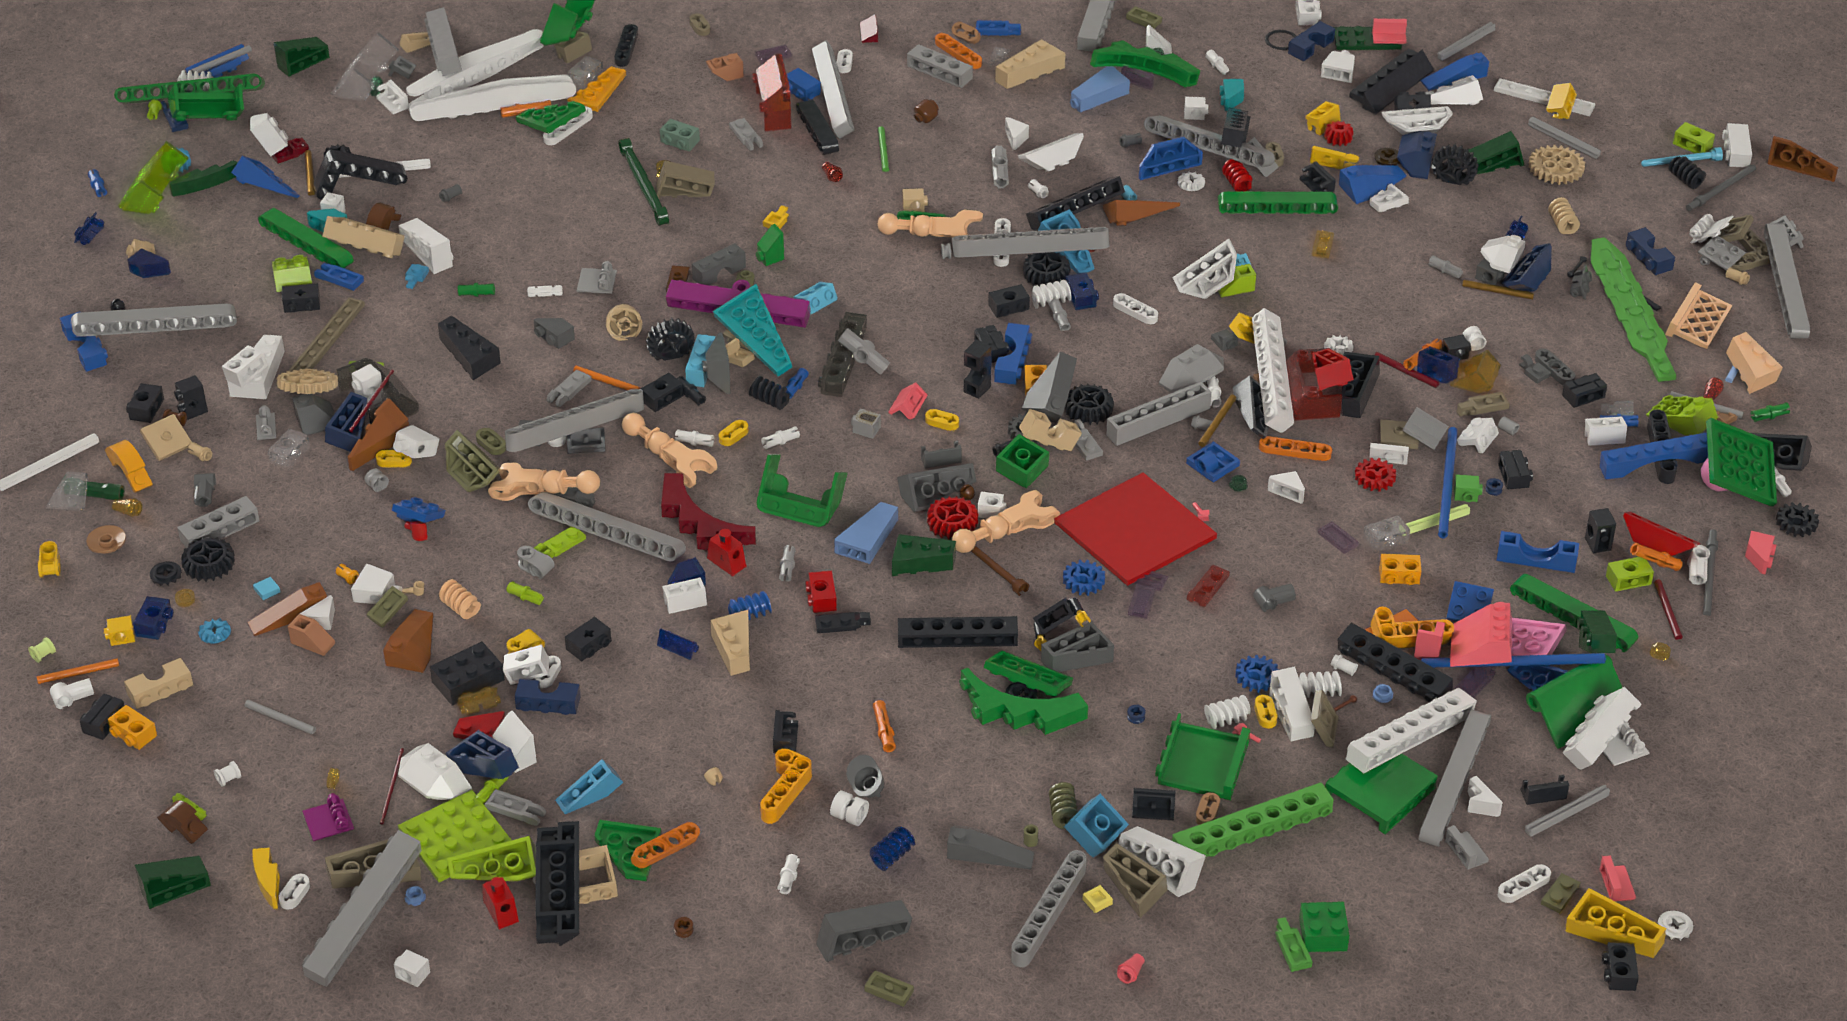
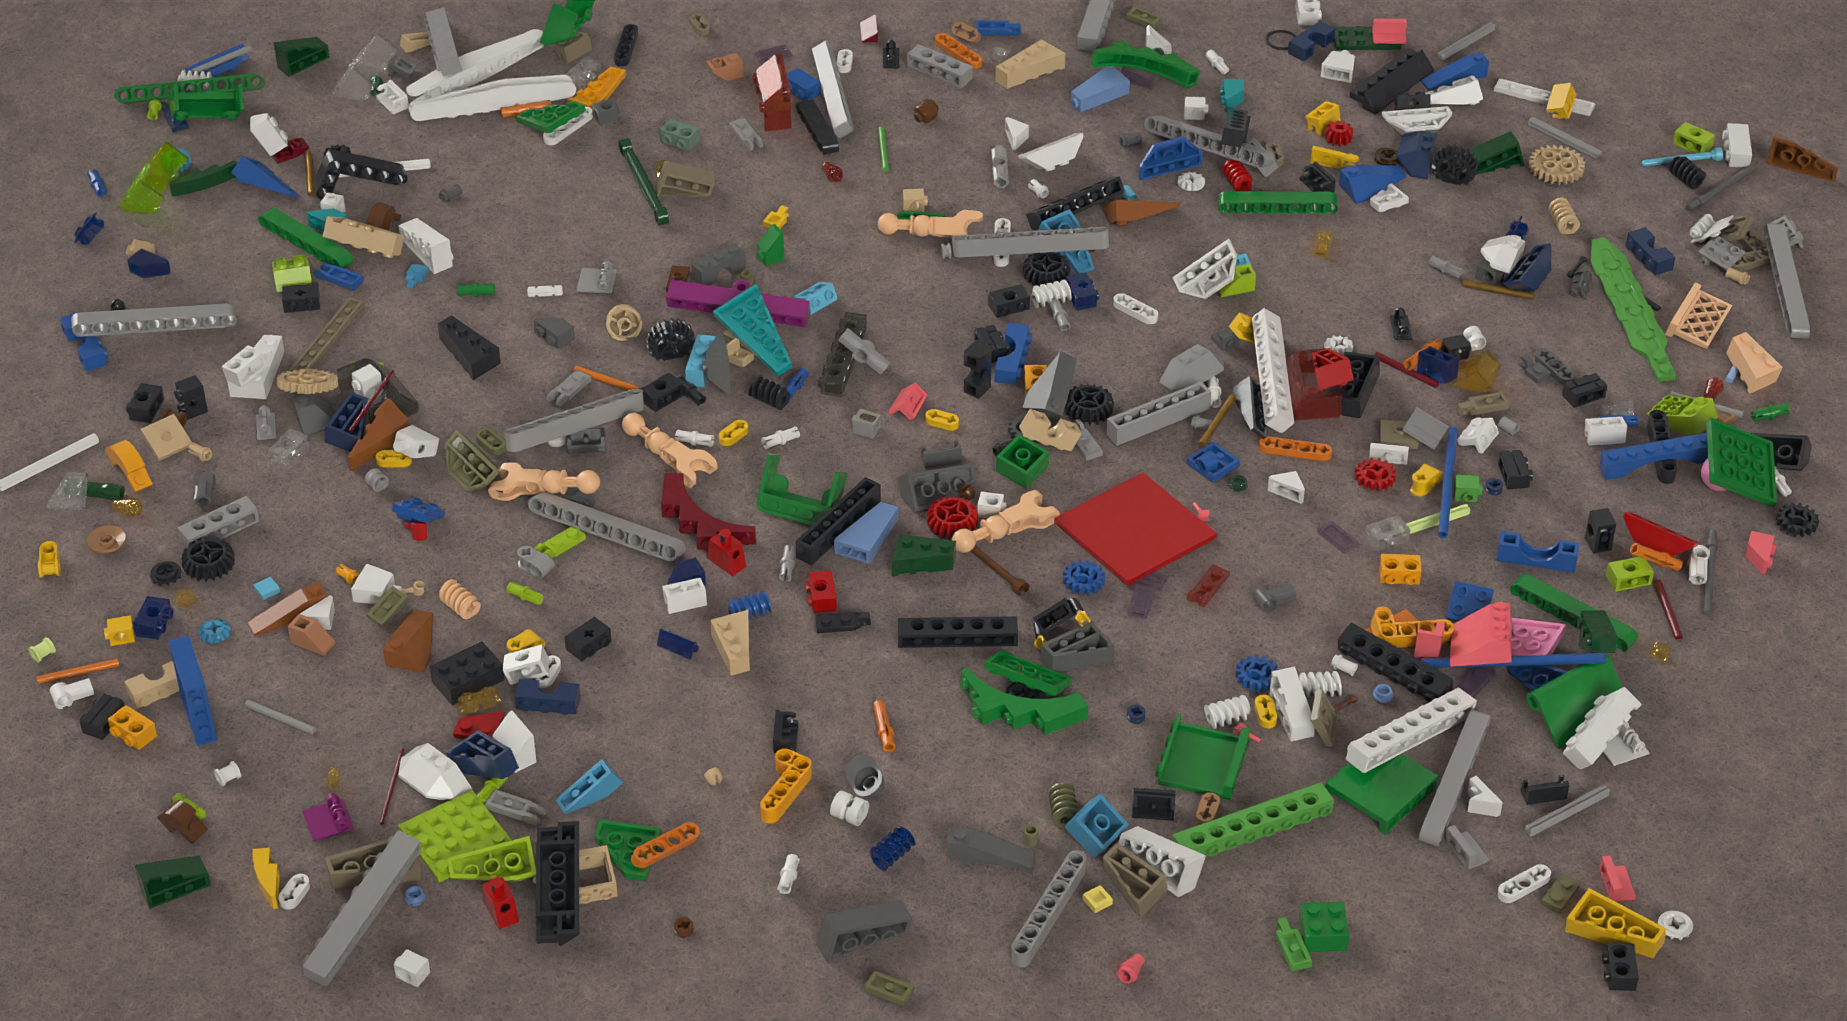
none -> blue window [169,635,217,746]
none -> dark grey brick [592,99,620,125]
none -> black brick [795,477,881,566]
none -> black hinge [883,40,899,68]
none -> black hinge [1390,307,1412,340]
none -> yellow piece [1410,464,1443,497]

